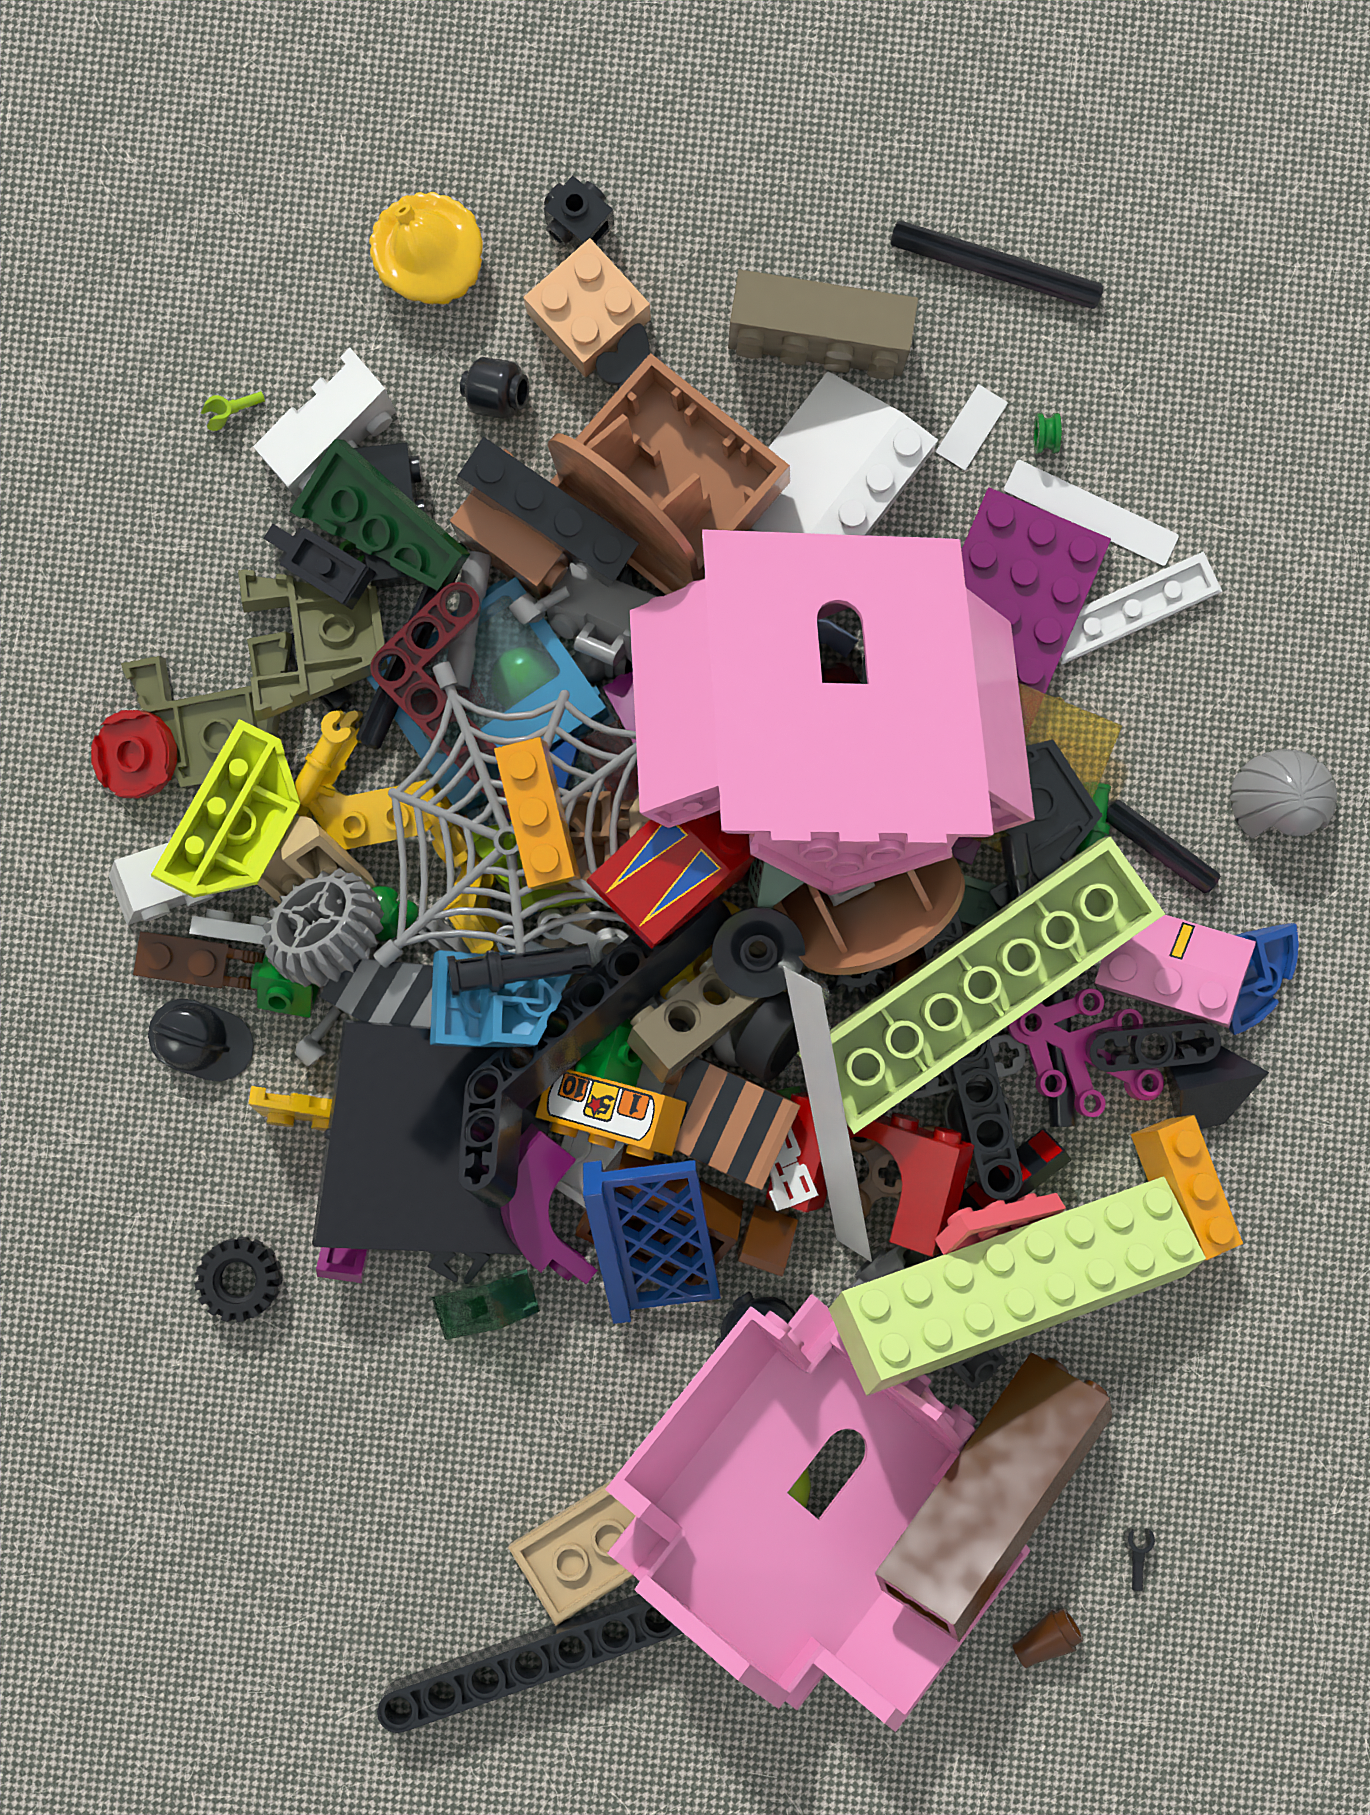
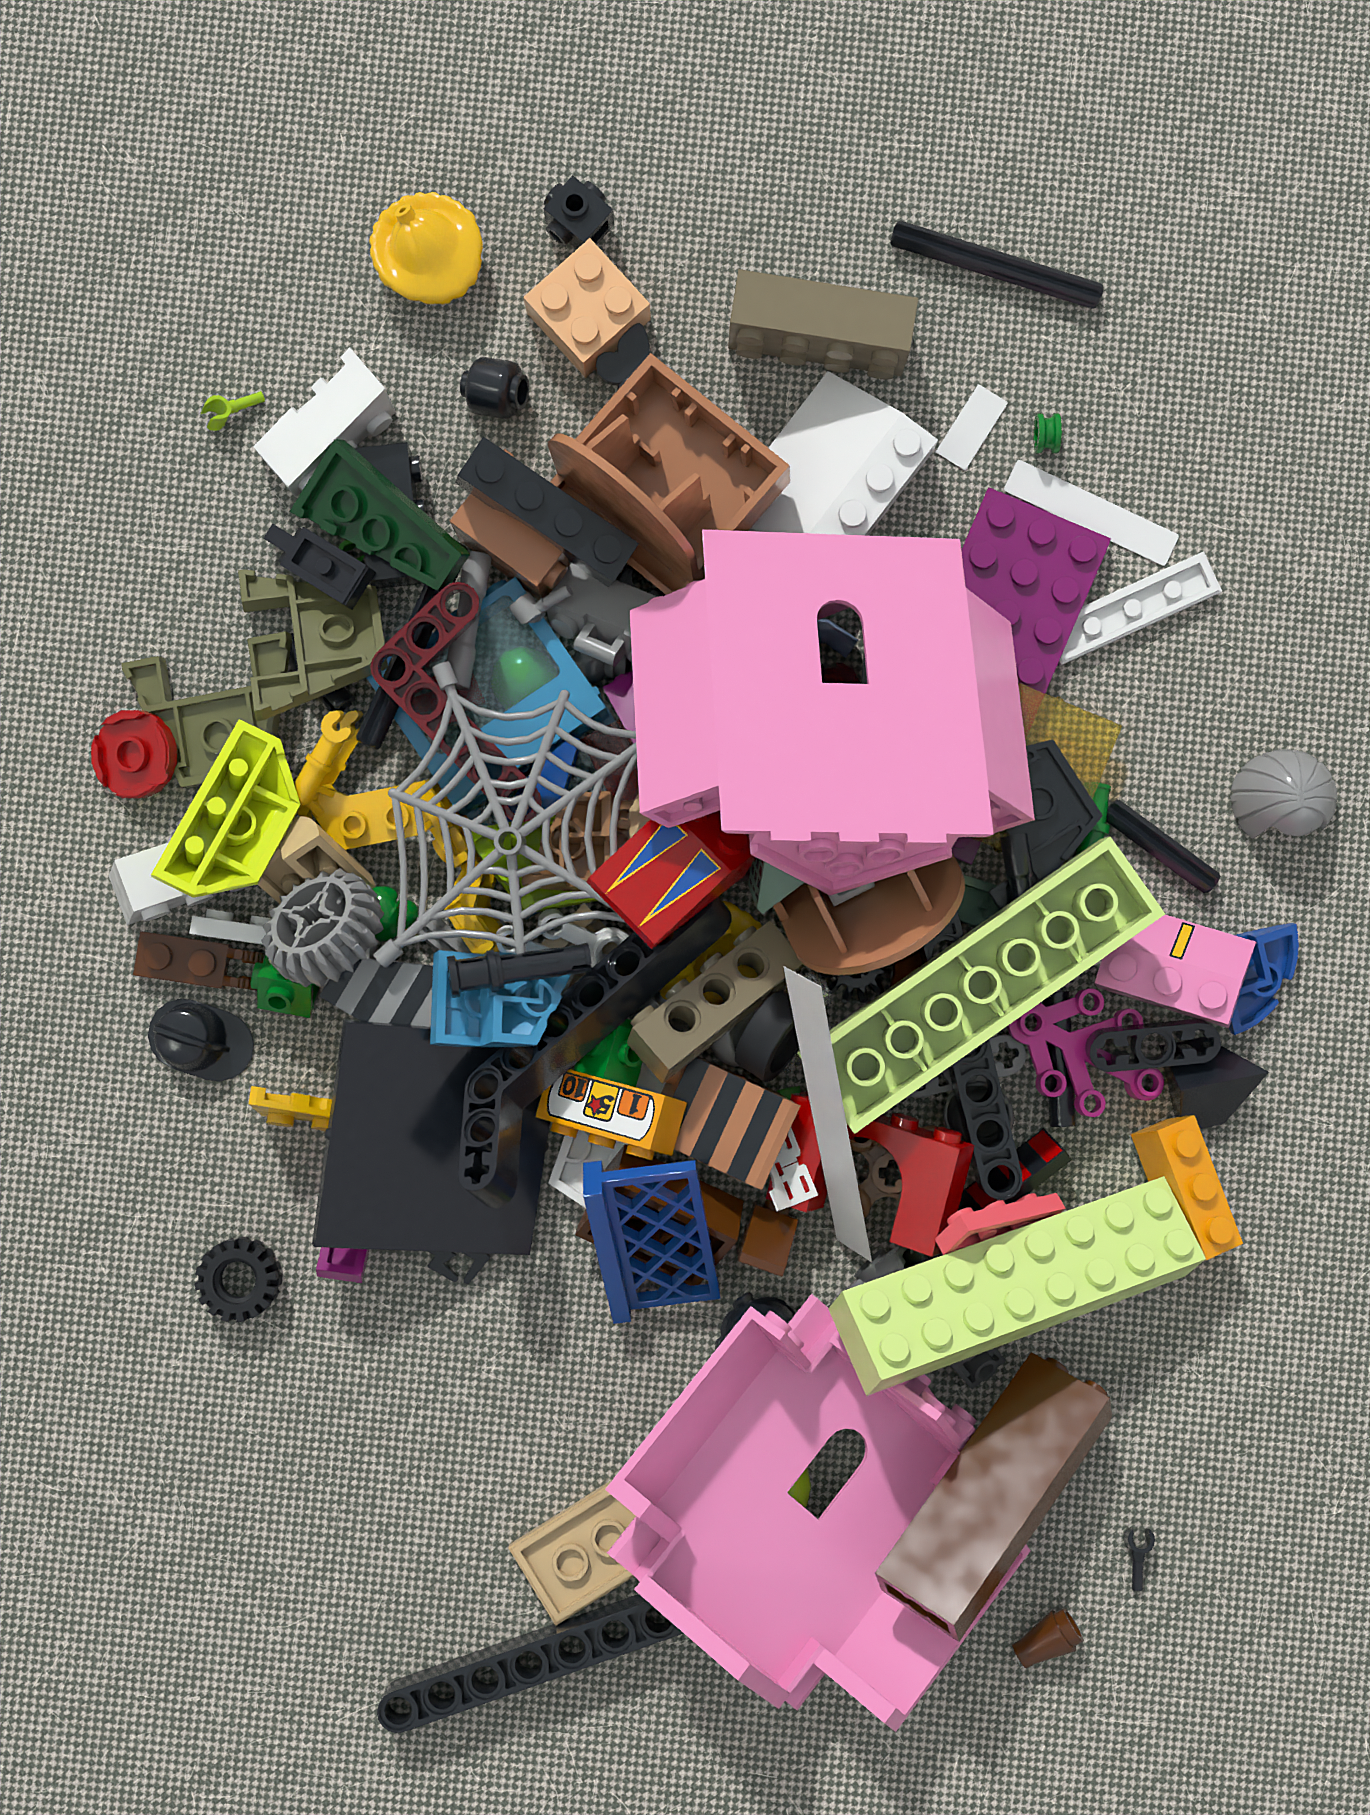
light grey hand [296,1006,341,1068] -> none
clear green slope [431,1268,540,1340] -> none
light orange brick [494,737,581,890] -> none
magenta arch [500,1123,598,1285] -> none
black dish [712,907,805,998] -> none

